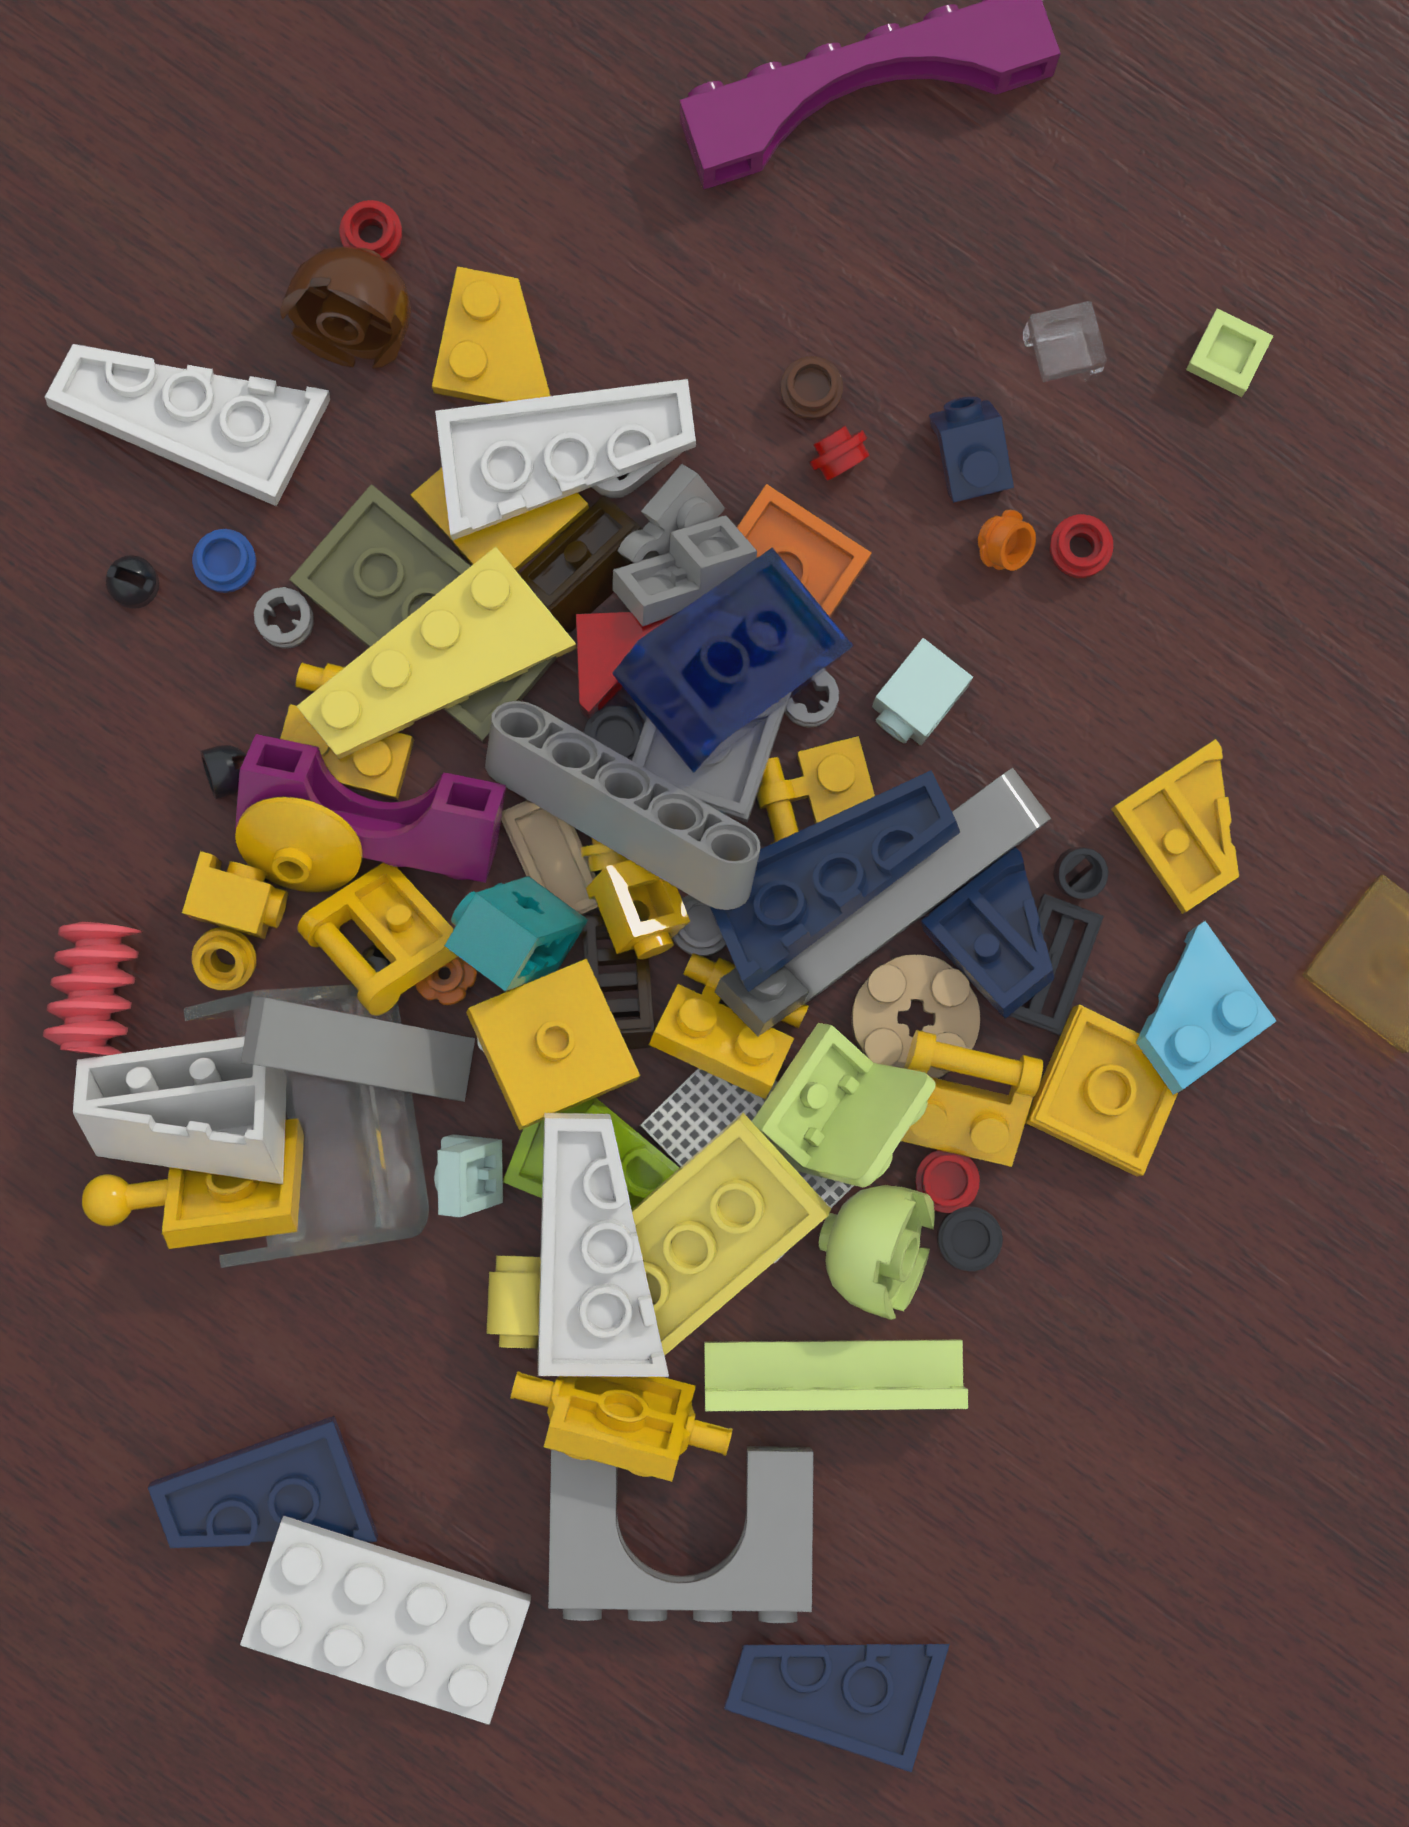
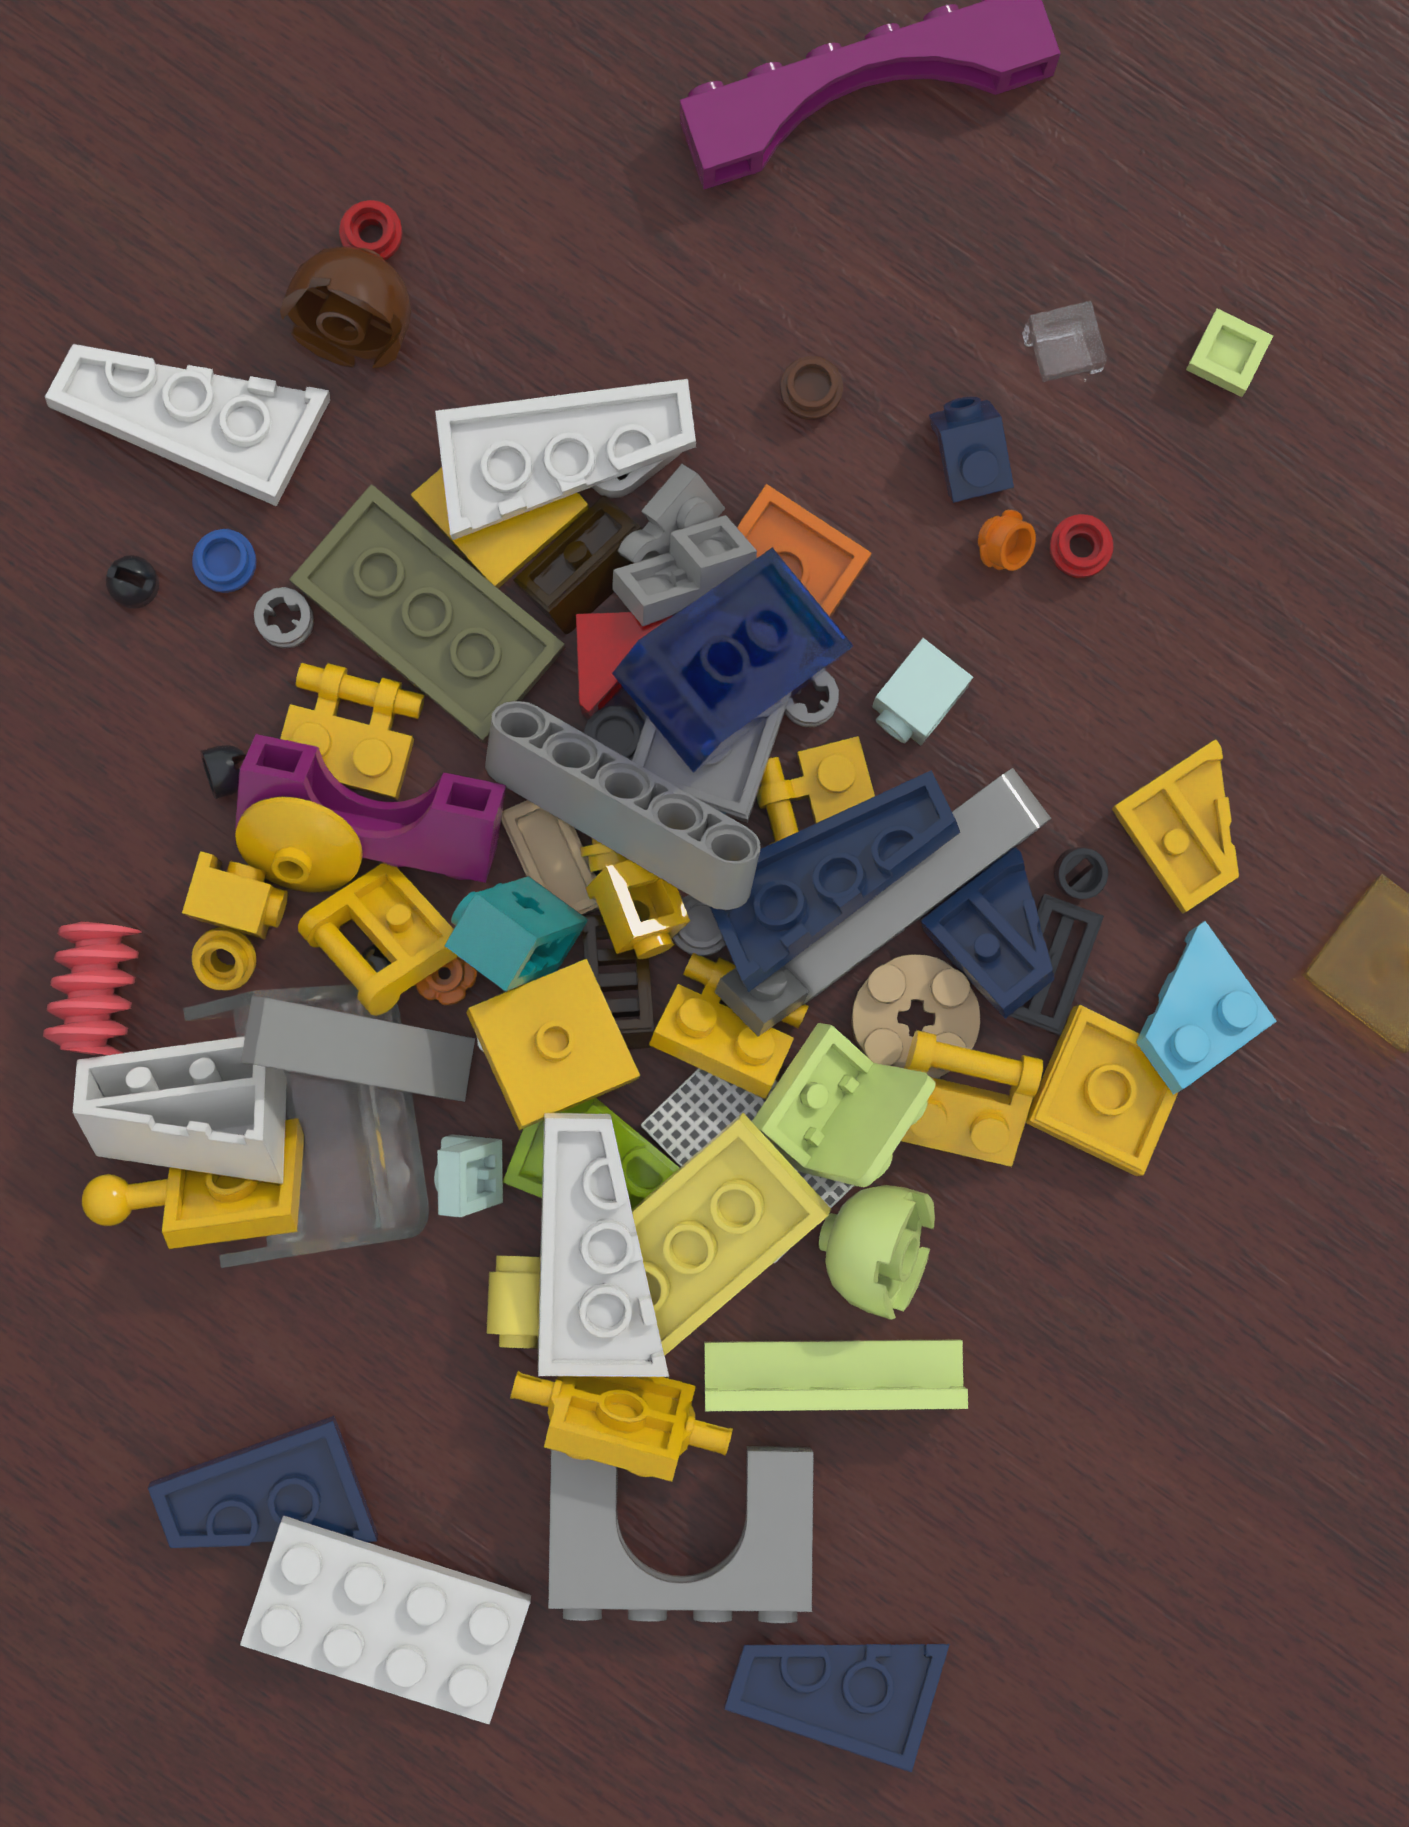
light yellow wing [296,547,577,759] -> none
yellow wing [432,266,550,404] -> none
red plate [809,425,870,481] -> none
red plate [915,1150,980,1213] -> none
black tile [937,1207,1003,1271] -> none

